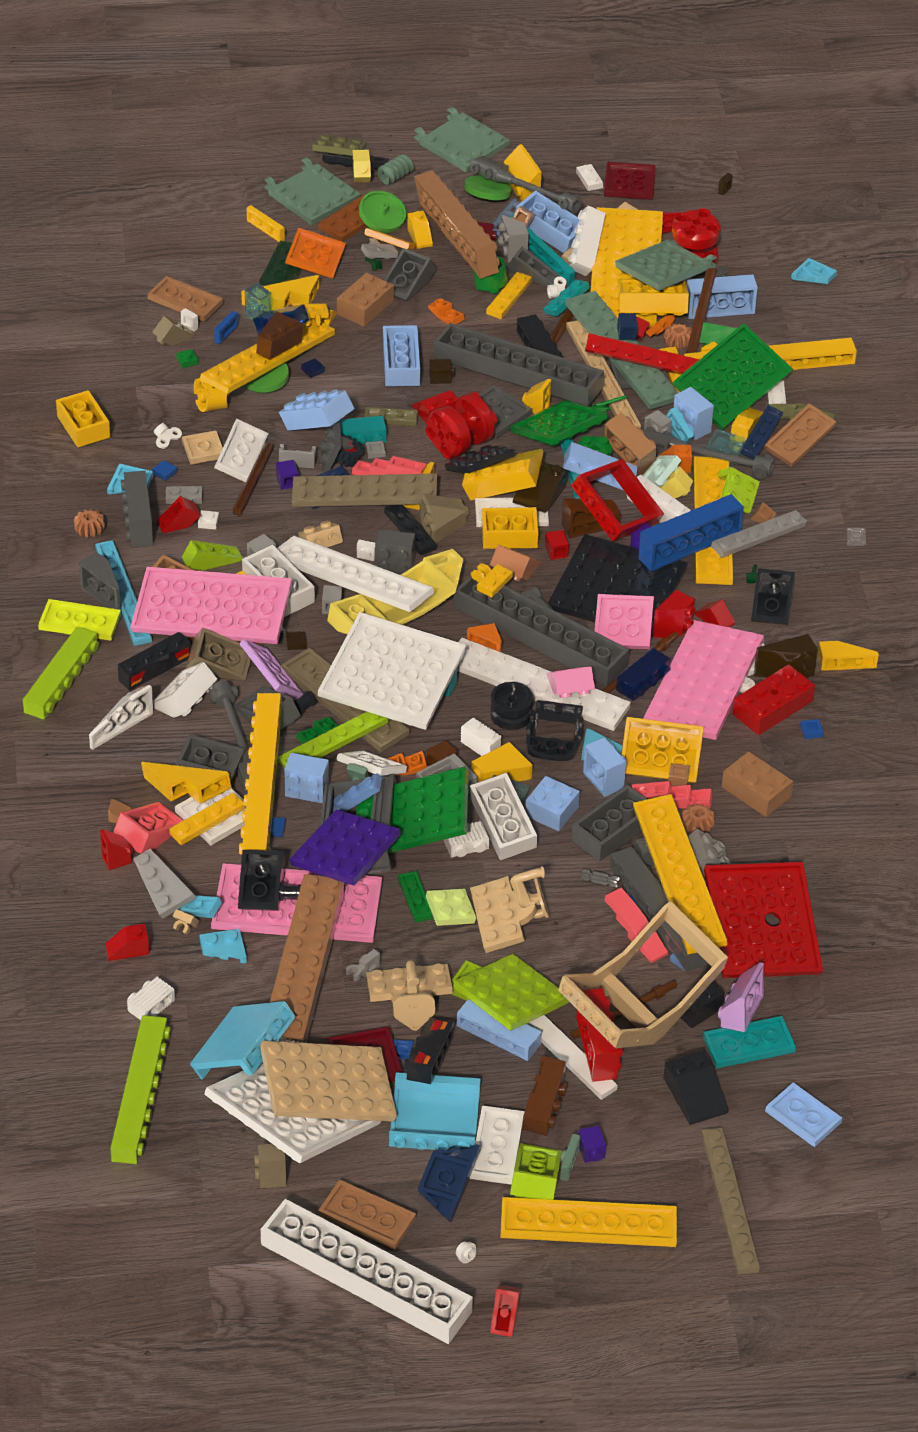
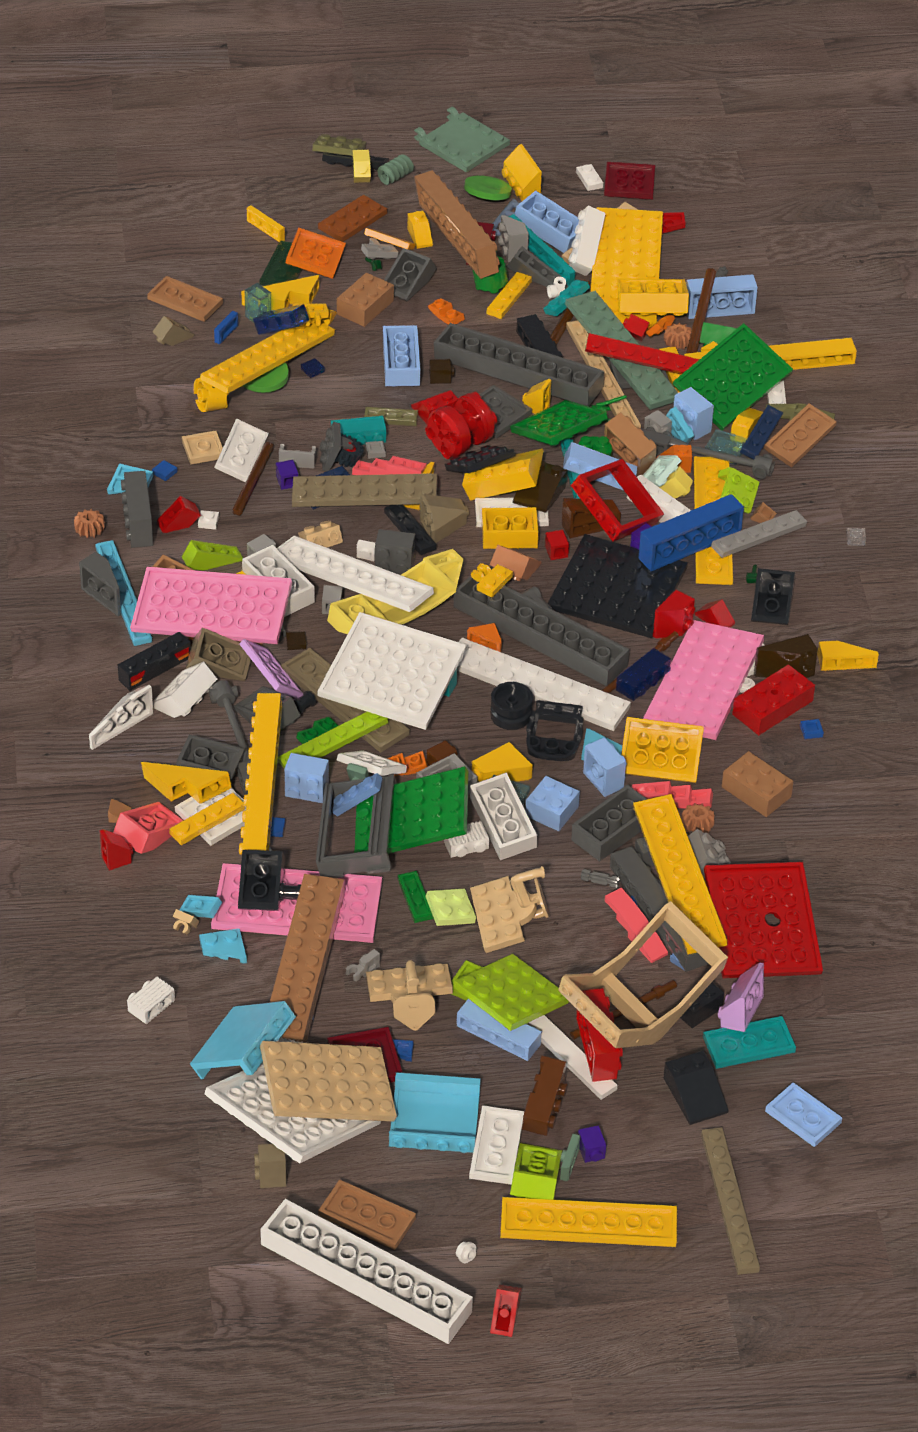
lime brick [23,627,99,720] -> none
neon yellow plate [38,599,121,641] -> none
yellow brick [56,390,110,448] -> none
red slope [105,923,149,961] -> none
lime brick [110,1015,171,1164] -> none
light grey wing [133,849,197,919] -> none
white piece [154,423,182,449] -> none
light grey hinge [166,486,202,504] -> none
green plate [176,349,198,369] -> none
white plate [181,308,198,332] -> none
reddish brown wedge [256,311,304,360] -> none
sand green plate [264,157,361,226] -> none
light blue brick [279,389,354,431] -> none
dark purple plate [289,809,401,886] -> none
bright green piece [359,191,406,233] -> none
black brick [404,1018,454,1084] -> none
dark blue wing [417,1145,481,1222] -> none
white brick [460,718,501,756] -> none
dark grey bar [470,156,582,213] -> none
medium nougat slope [513,206,536,228] -> none
bright pink slope [547,666,595,698] -> none
bright pink plate [595,594,654,650] -> none
sand green plate [615,240,717,290] -> none
dark blue brick [617,313,638,340] -> none
medium nougat slope [668,763,690,786] -> none
red wheel [672,208,721,273] -> none
dark brown tile [718,173,733,195] -> none
medium azure wing [791,258,837,284] -> none

